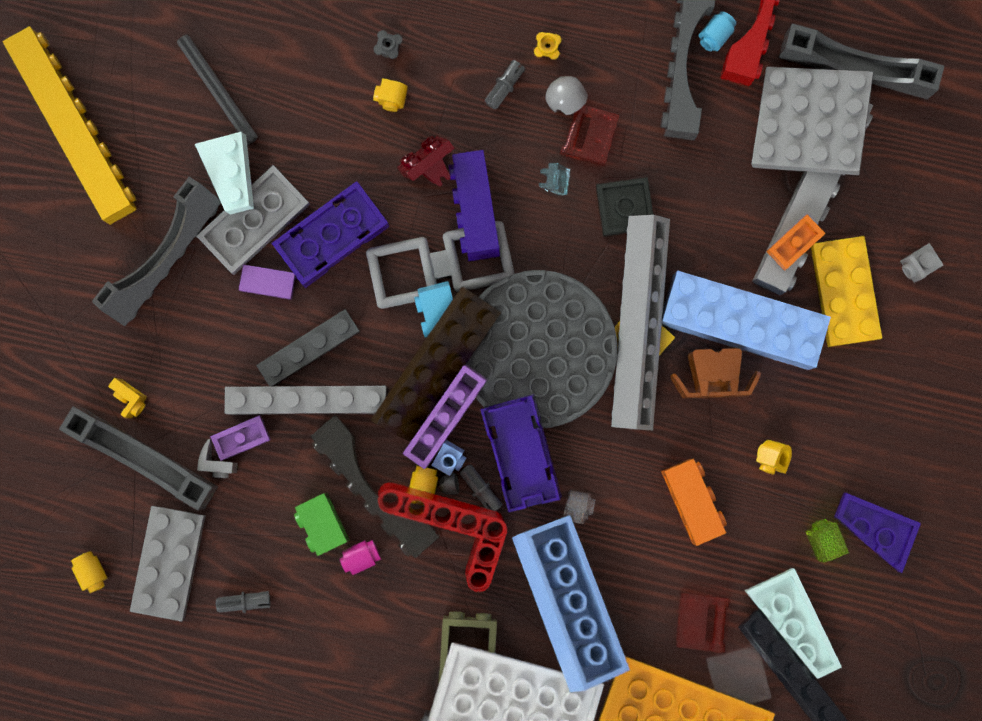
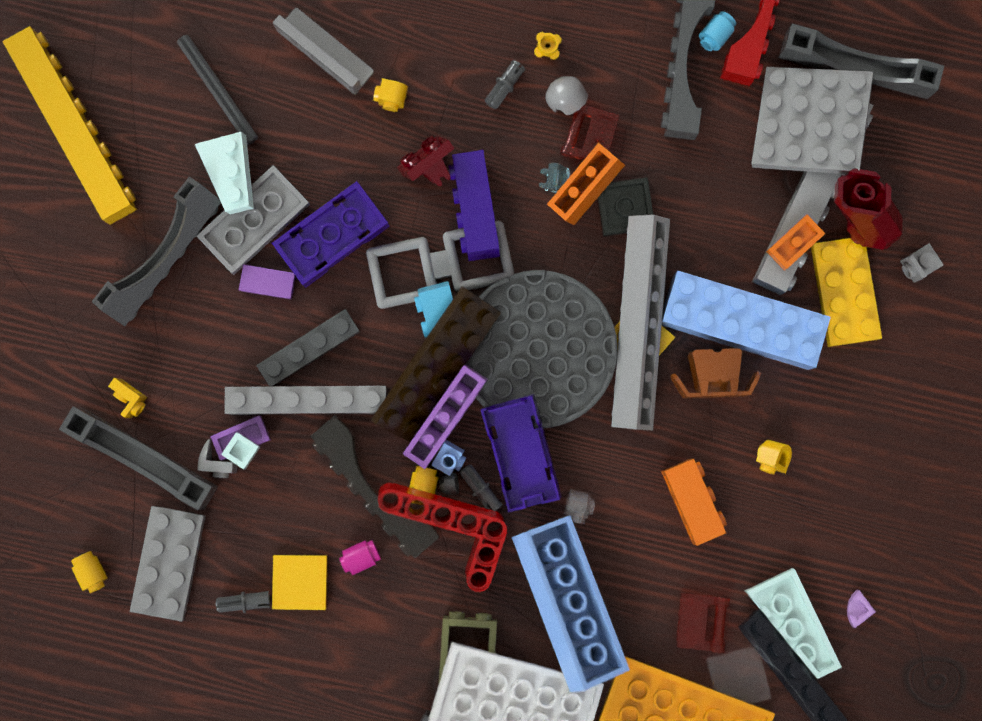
bright green brick [294,493,350,556] -> none
dark grey plate [373,30,402,59] -> none
clear neon green brick [805,519,849,563] -> none
dark purple wing [834,493,921,573] -> none
none -> light aqua plate [221,432,260,469]
none -> yellow tile [272,555,328,610]
none -> light grey panel [273,8,374,95]
none -> orange brick [547,143,625,225]
none -> dark red brick [834,168,903,250]
none -> lavender tile [847,590,876,628]

